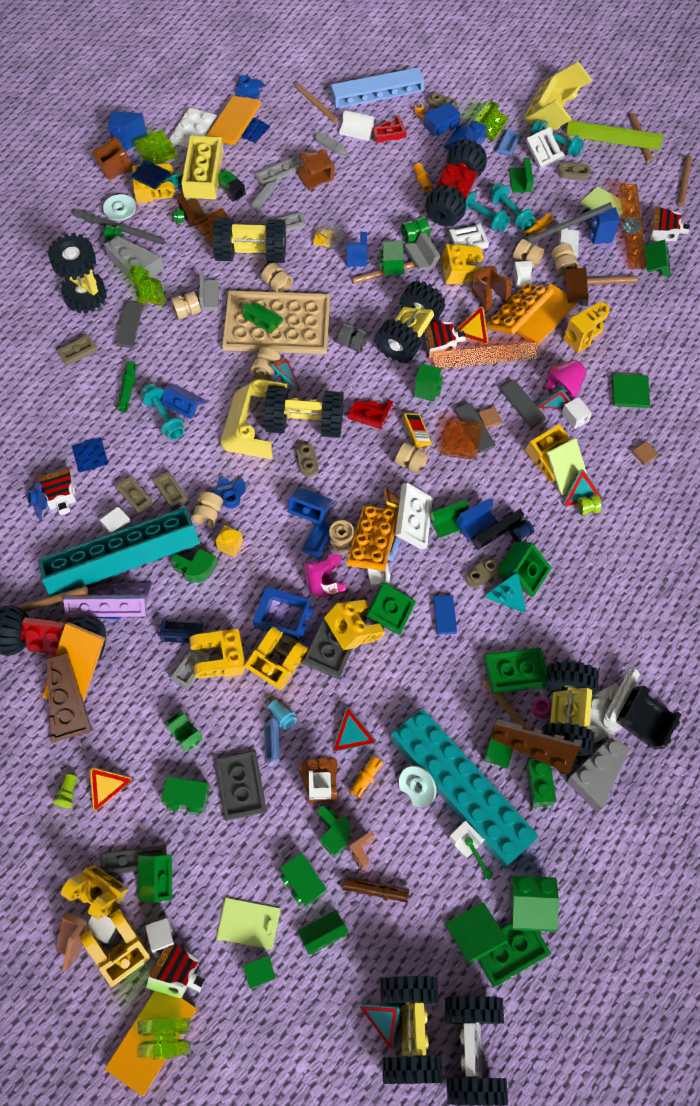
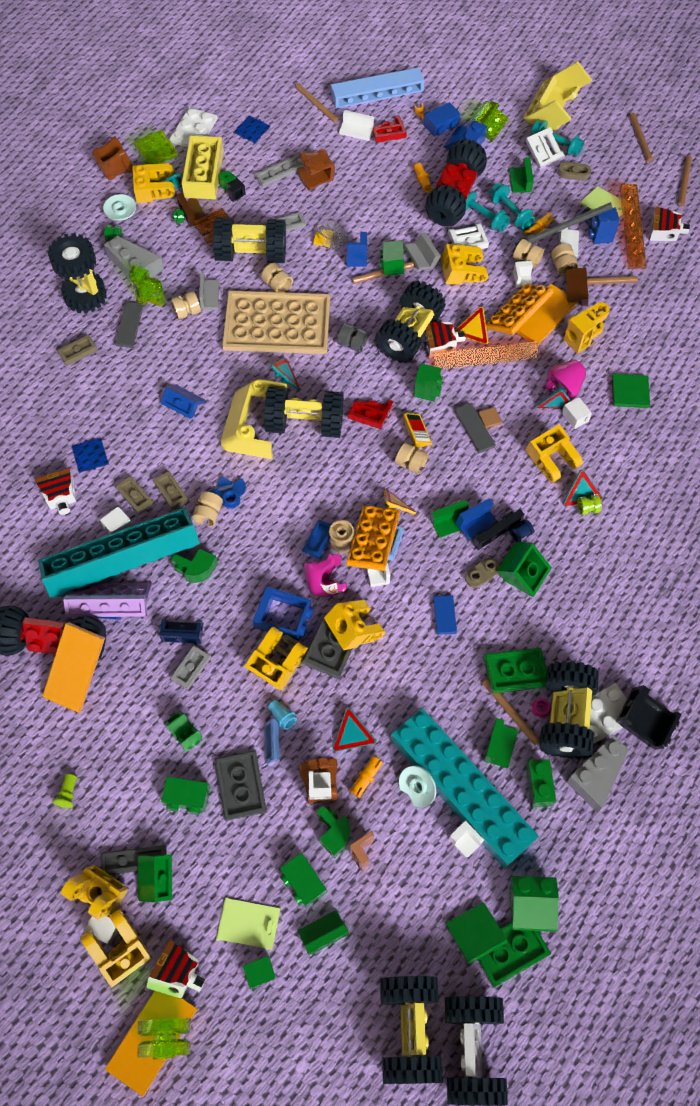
medium nougat bar [16,586,88,612] -> none
blue plate [27,482,48,520] -> none
reddish brown wing [46,652,92,743] -> none
nougat panel [56,912,87,971] -> none
dark grey bar [73,210,165,245] -> none
piece [90,767,131,811] -> none
blue slope [108,111,148,149] -> none
green pin [116,361,137,412] -> none
clear blue piece [131,160,170,190] -> none
teal piece [141,384,185,440] -> none
white panel [146,918,174,958] -> none
yellow brick [189,629,245,678] -> none
light orange tile [206,96,261,145] -> none
yellow brick [215,525,243,557] -> none
blue plate [236,75,264,99] -> none
green panel [242,303,283,334] -> none
tan wheel [250,347,281,381] -> none
light grey piece [252,178,278,211] -> none
blue brick [287,487,333,525] -> none
dark tan plate [297,443,319,477] -> none
light grey piece [315,133,351,157] -> none
reddish brown pin [342,876,410,903] -> none
piece [360,1003,400,1049] -> none
green tile [365,582,416,635] -> none
white plate [395,483,433,549] -> none
green wheel [401,216,430,244] -> none
dark tan plate [428,93,458,109] -> none
clear orange plate [440,420,483,460] -> none
green hinge [465,837,493,879] -> none
dark orange piece [472,266,511,312] -> none
teal piece [485,573,526,613] -> none
reddish brown wing [490,719,583,774] -> none
medium blue tile [496,129,522,157] -> none
dark grey tile [500,380,546,428] -> none
yellowish green container [547,438,587,496] -> none
lime tile [566,120,664,150] -> none
white axle [604,668,640,723] -> none
clear light blue tile [623,217,641,234] -> none
medium nougat tile [632,441,659,465] -> none
green panel [645,239,671,277] -> none

